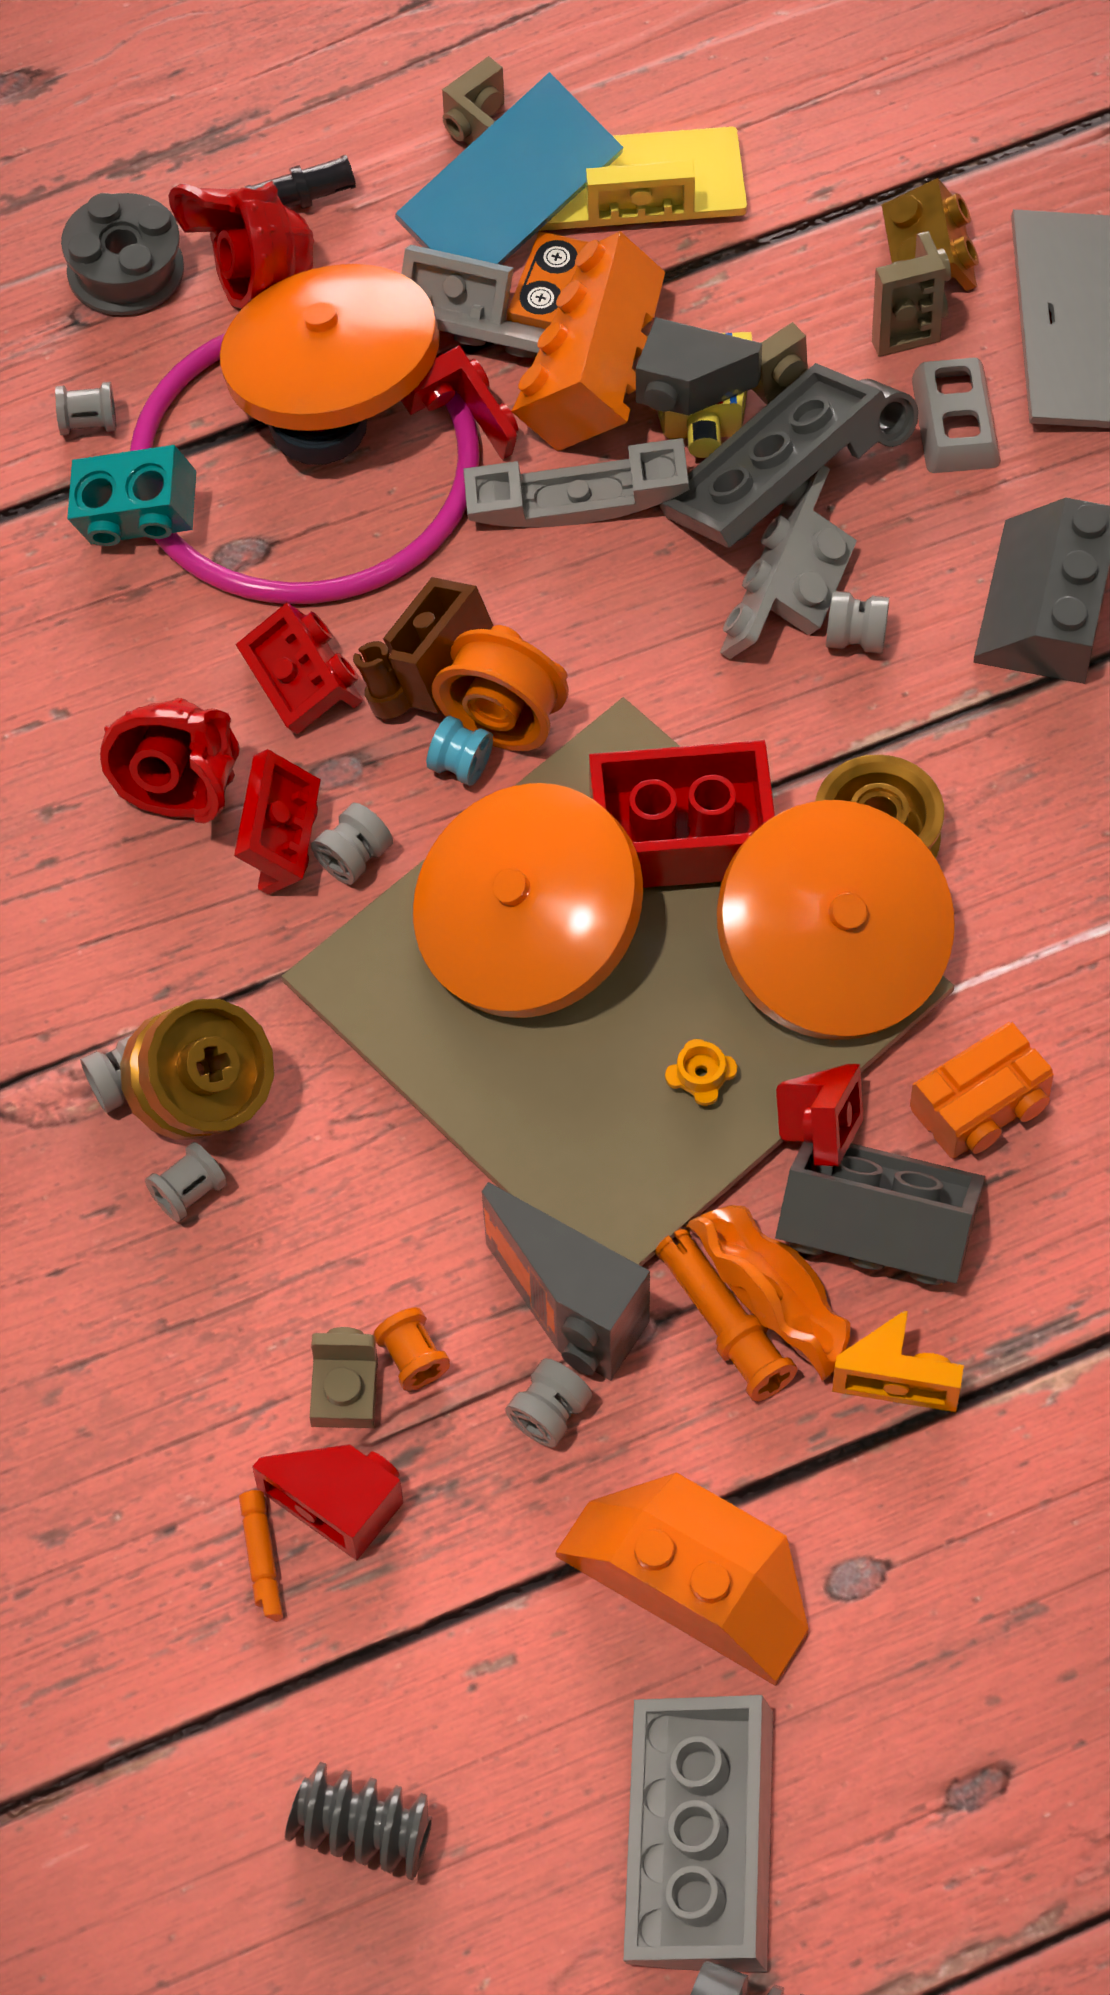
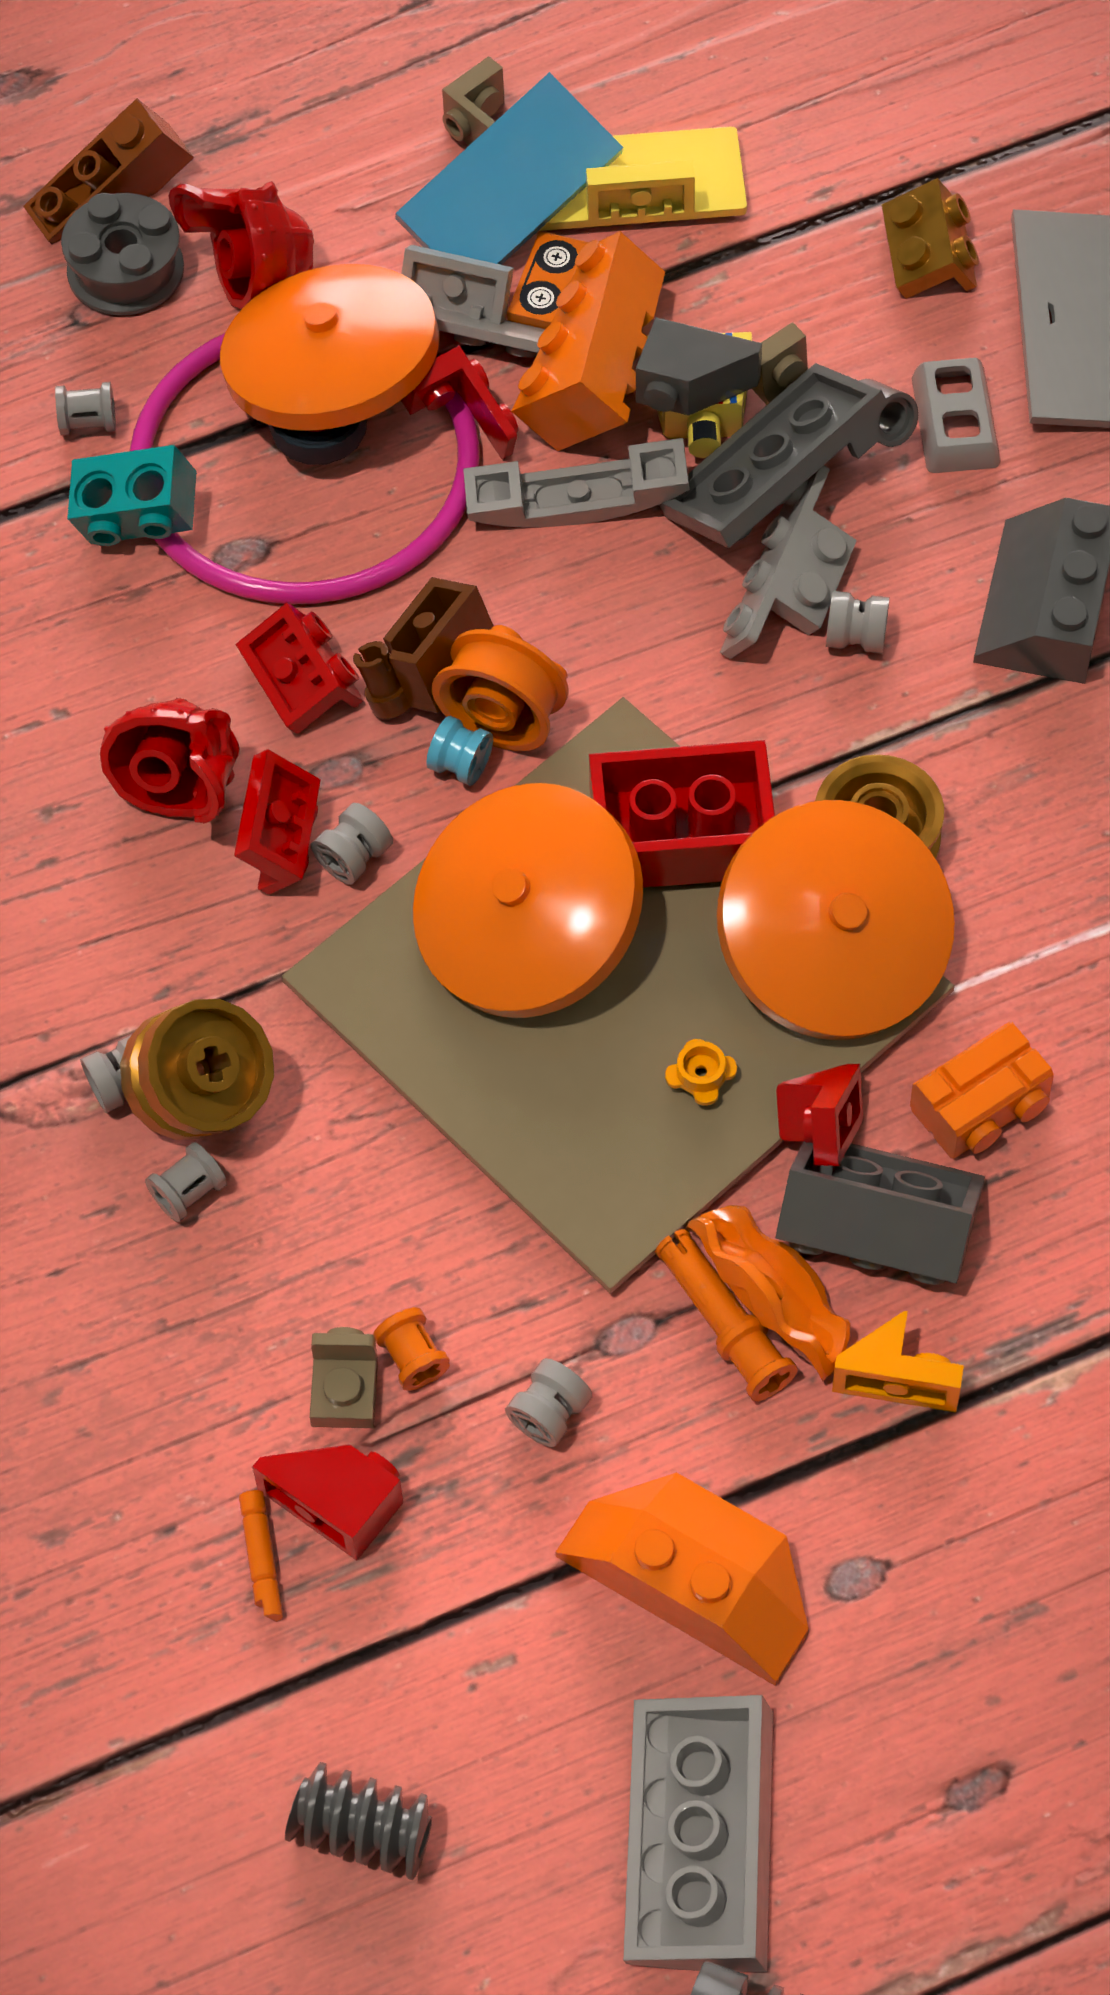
black pin [245,155,356,209] -> none
dark grey slope [482,1182,650,1381] -> none
dark tan bracket [872,231,951,357] -> none
none -> dark orange slope [23,98,194,244]

